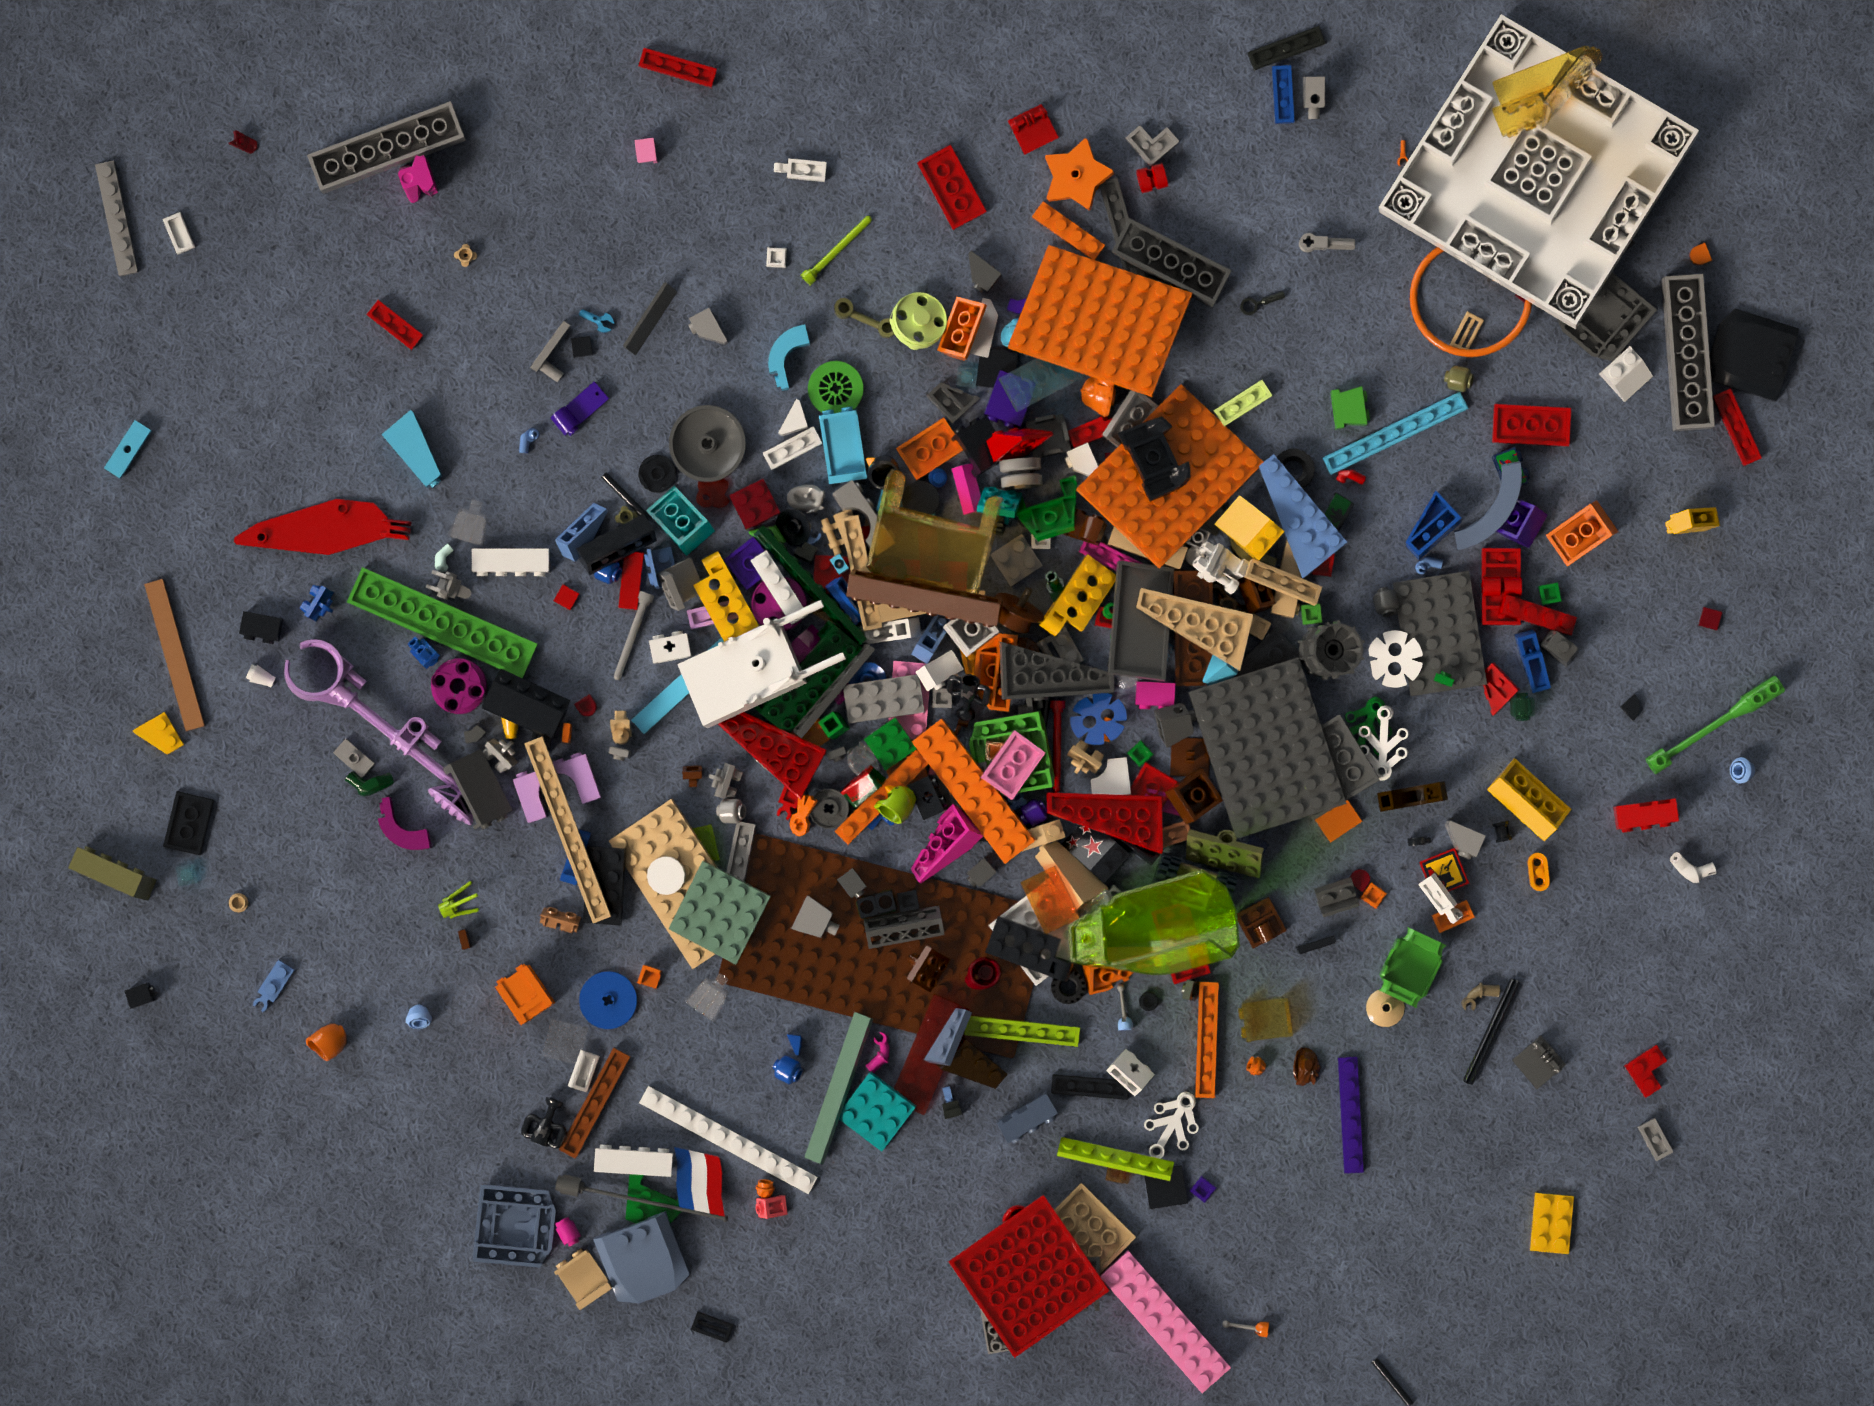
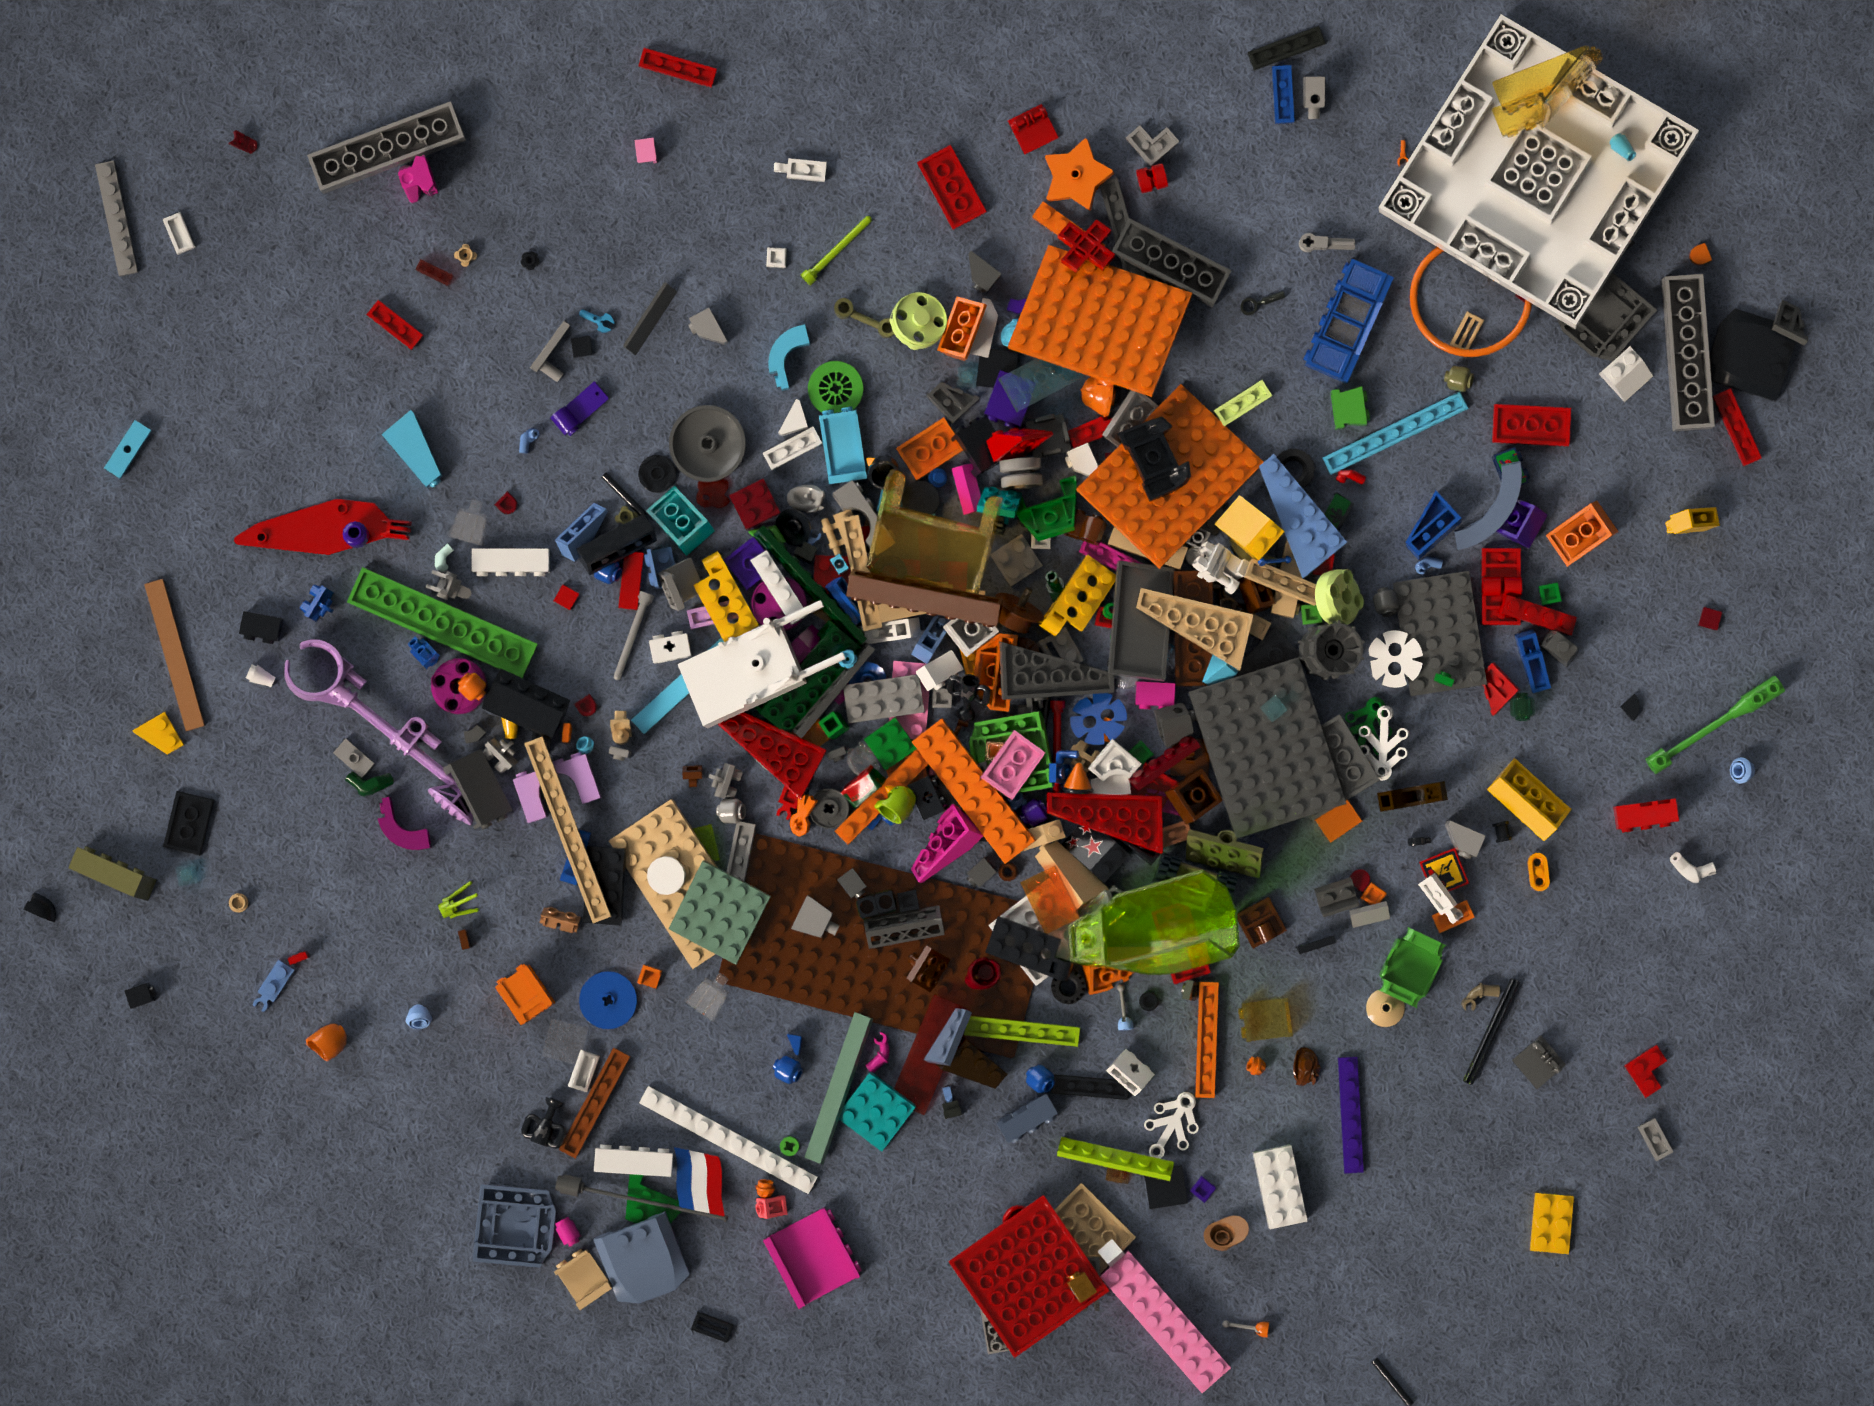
none -> black brick [23,892,56,922]
none -> red tile [288,951,310,965]
none -> dark purple head [343,521,369,548]
none -> clear red piece [415,259,453,287]
none -> orange head [458,672,486,701]
none -> dark red tile [494,491,518,514]
none -> black plate [520,251,539,270]
none -> medium azure plate [576,736,594,755]
none -> dark pink panel [763,1207,862,1309]
none -> bright green wheel [780,1136,799,1156]
none -> medium azure plate [839,650,857,669]
none -> reddish brown plate [998,862,1018,881]
none -> blue head [1026,1065,1055,1093]
none -> blue plate [1049,751,1079,784]
none -> red plate [1057,219,1115,273]
none -> orange hat [1061,763,1094,794]
none -> pearl gold brick [1067,1271,1097,1303]
none -> white tile [1088,739,1142,781]
none -> white tile [1098,1239,1125,1267]
none -> dark red plate [1128,735,1201,791]
none -> medium nougat piece [1203,1215,1249,1251]
none -> white brick [1252,1144,1307,1229]
none -> blue hinge [1258,556,1292,566]
none -> clear light blue plate [1260,695,1287,722]
none -> blue window [1303,259,1394,384]
none -> yellowish green piece [1315,569,1364,624]
none -> light grey tile [1349,901,1390,928]
none -> medium azure cone [1609,133,1636,161]
none -> dark grey wing [1772,300,1808,346]

